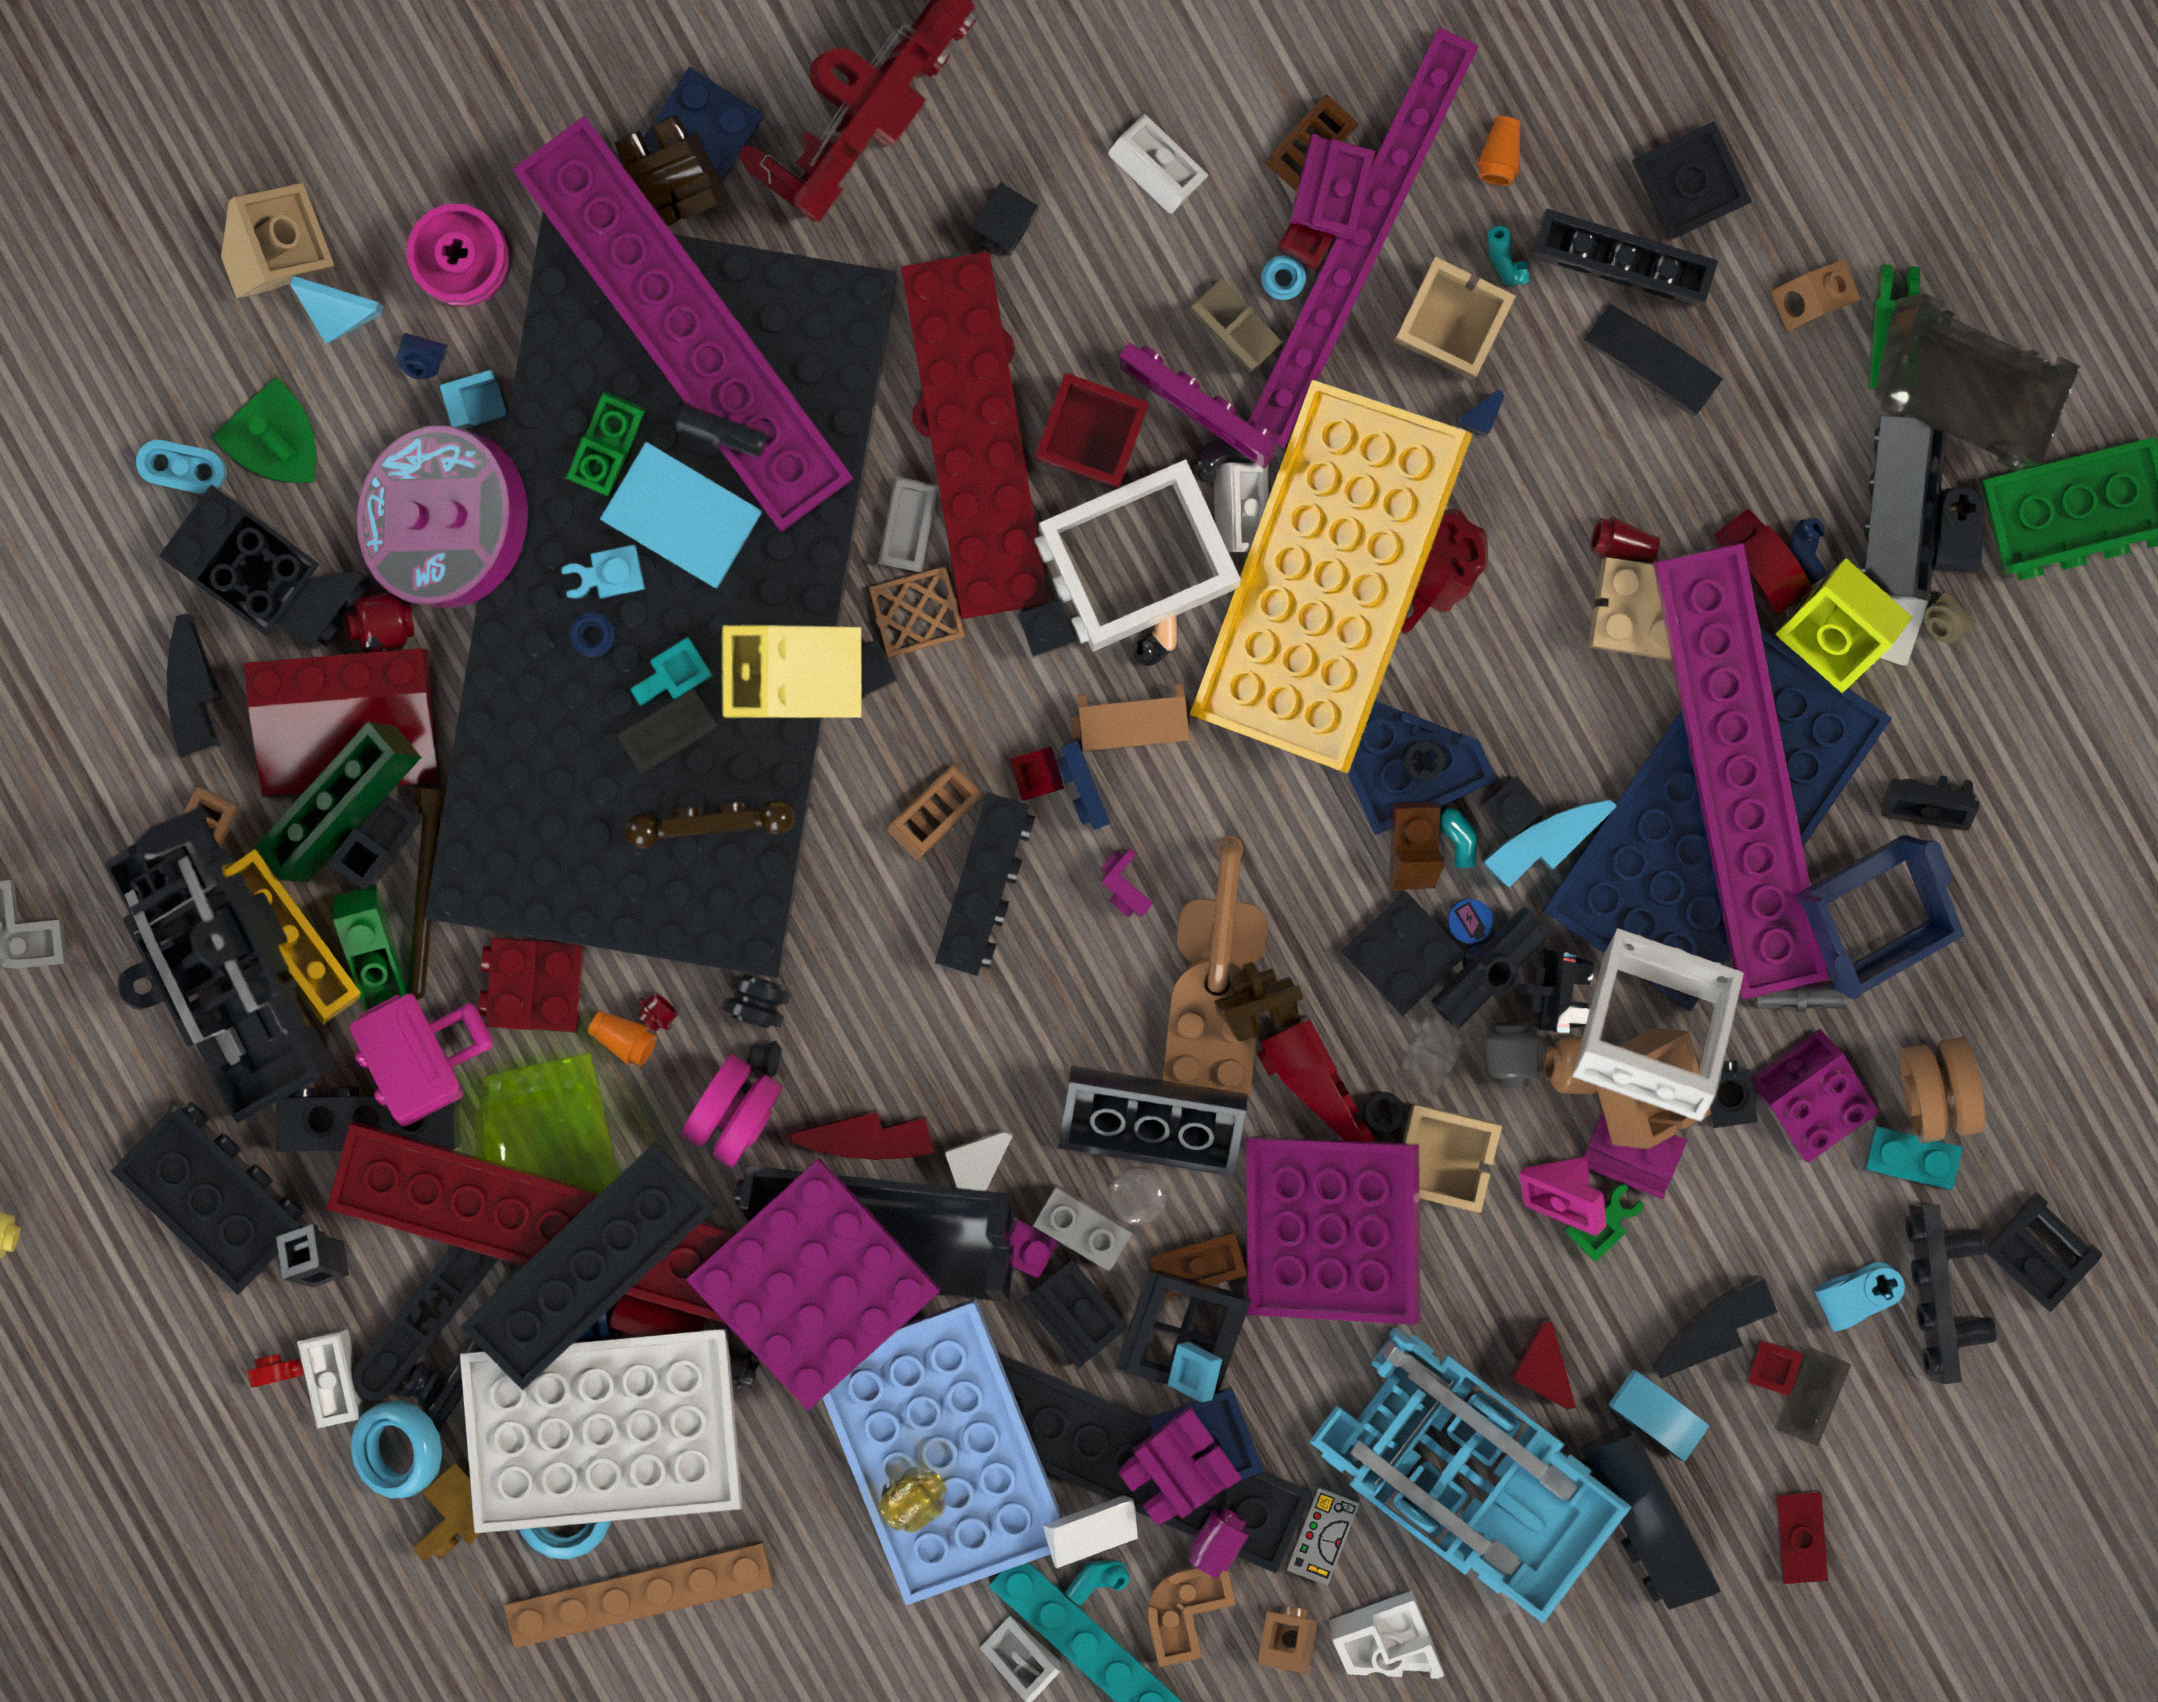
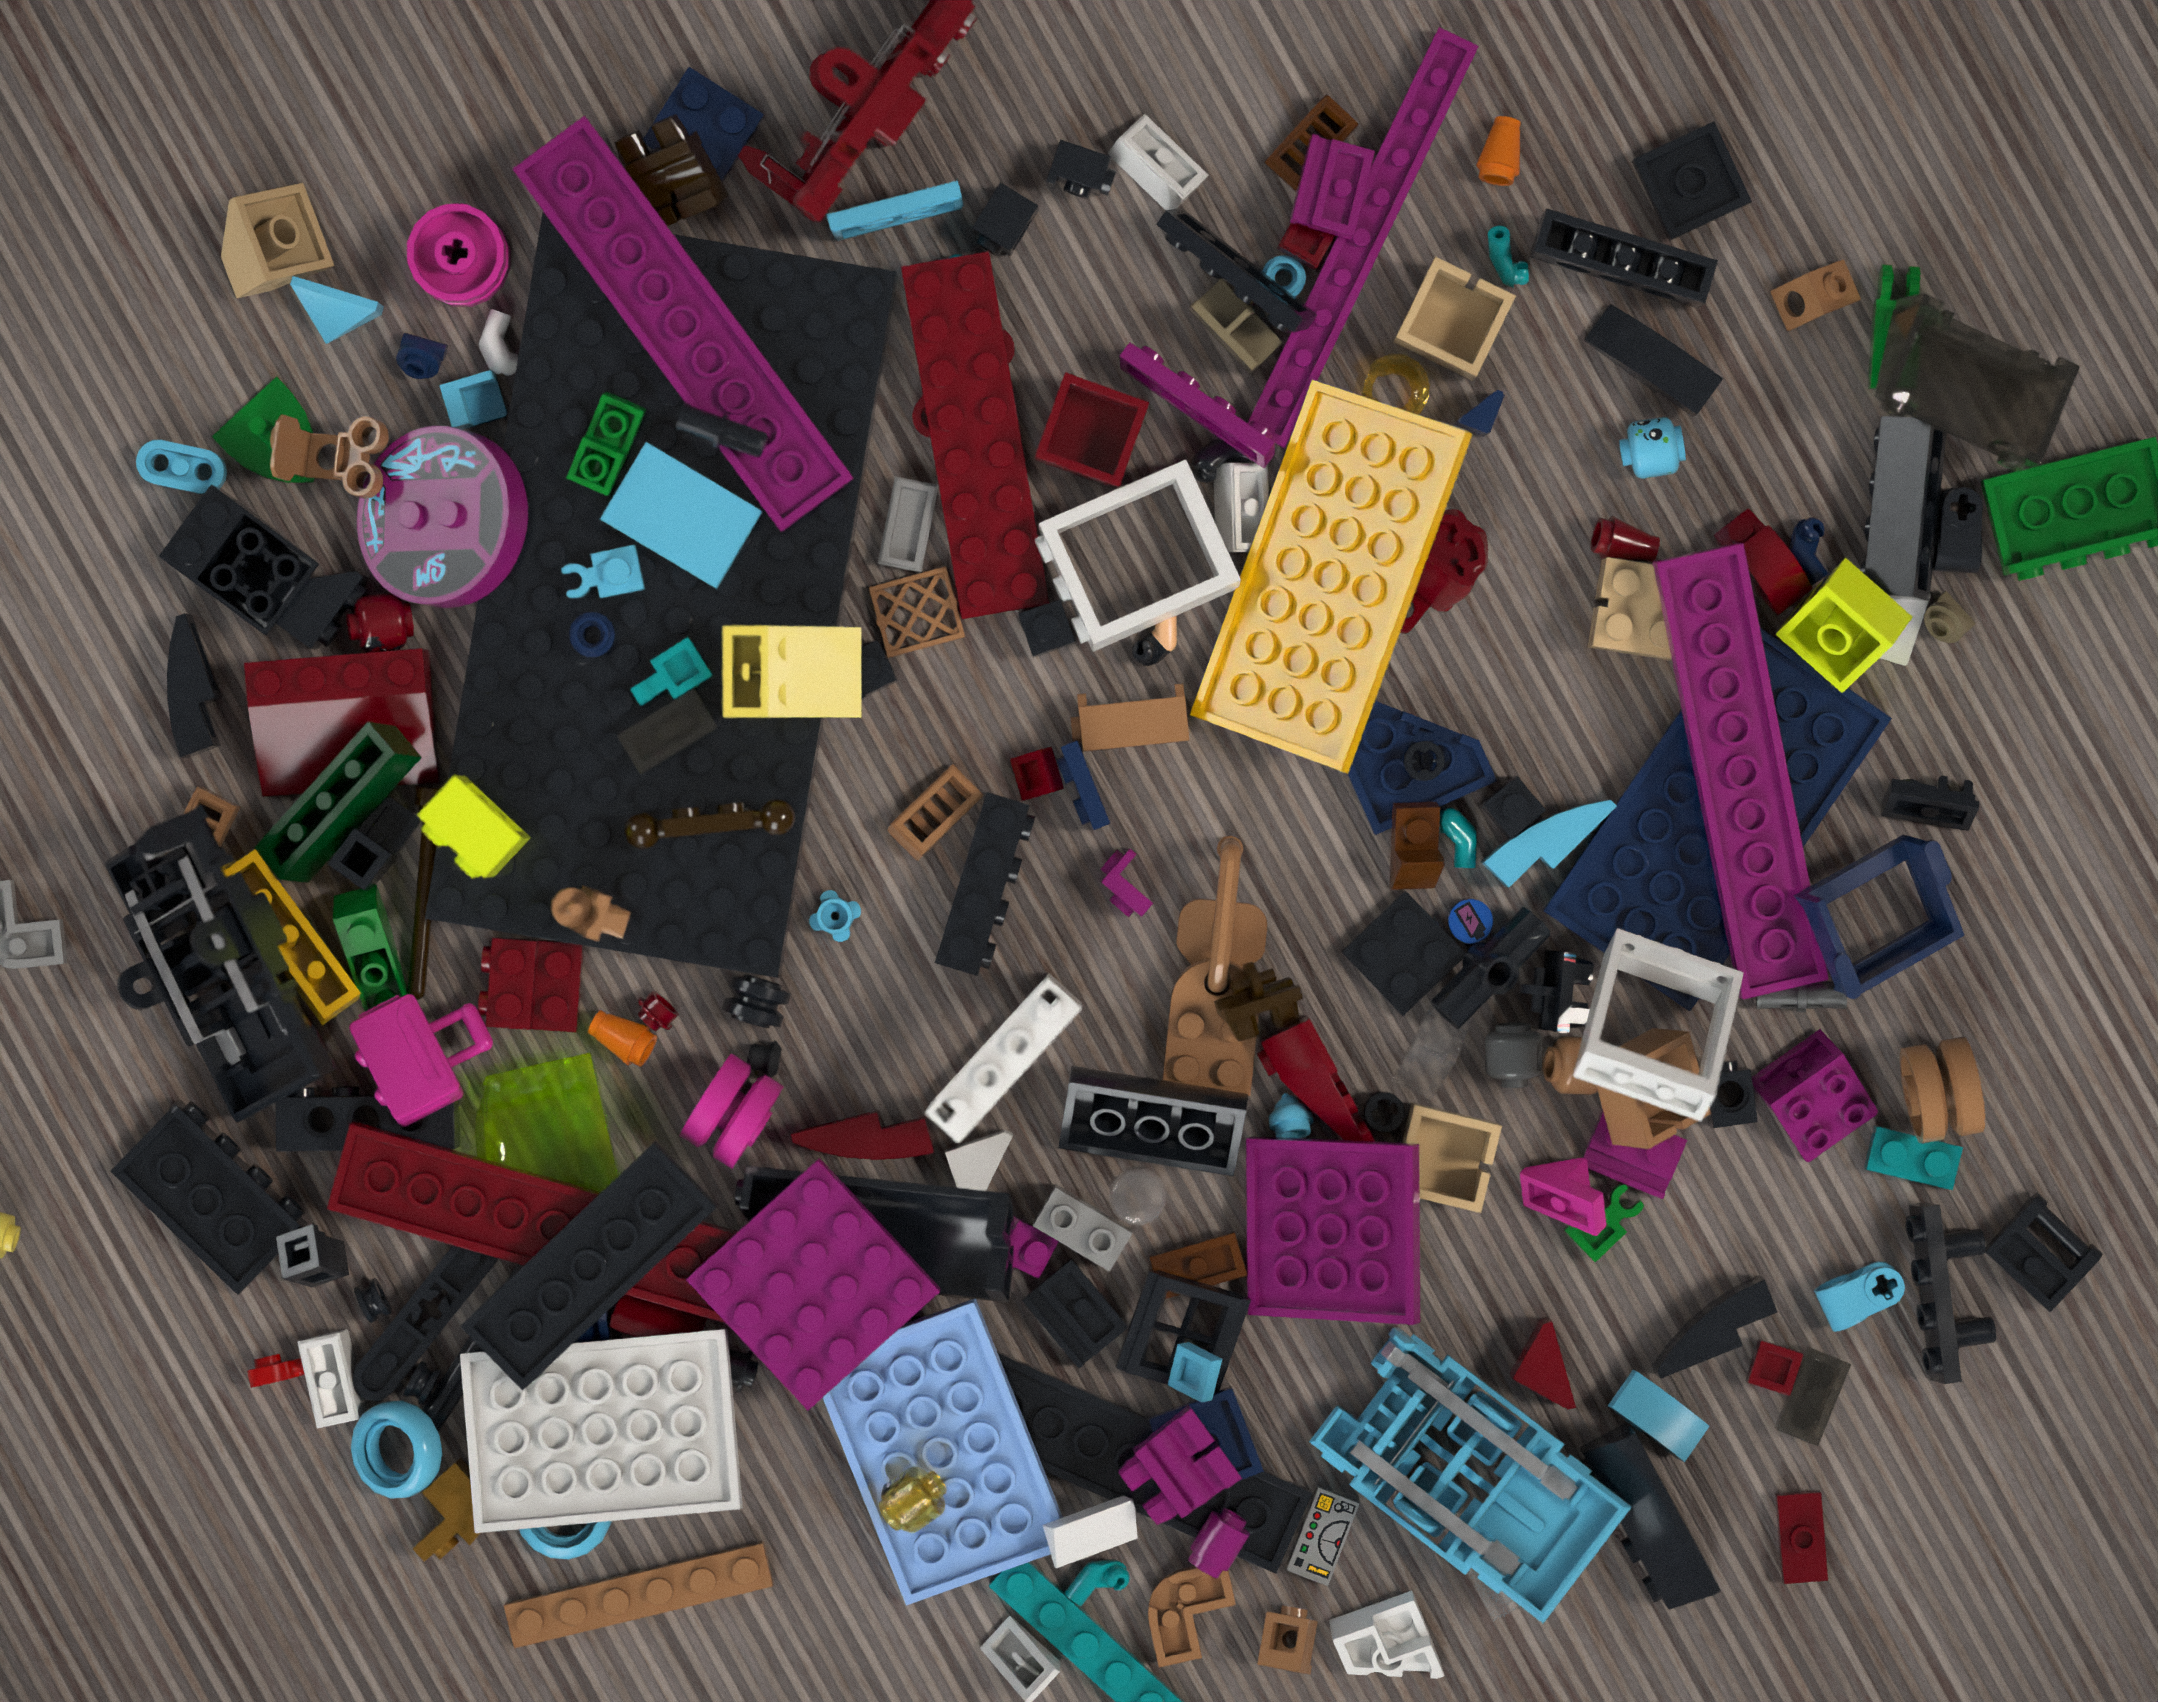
none -> medium nougat piece [270,415,389,499]
none -> black bush [354,1278,392,1323]
none -> neon yellow brick [417,776,531,878]
none -> white arm [479,309,518,376]
none -> medium nougat hips [551,885,630,941]
none -> medium azure plate [809,890,861,942]
none -> medium azure tile [827,181,964,241]
none -> white window [925,973,1082,1144]
none -> black brick [1046,139,1116,199]
none -> black plate [1156,208,1317,333]
none -> medium azure plate [1269,1093,1313,1138]
none -> clear yellow piece [1362,354,1430,415]
none -> medium azure head [1619,417,1686,479]

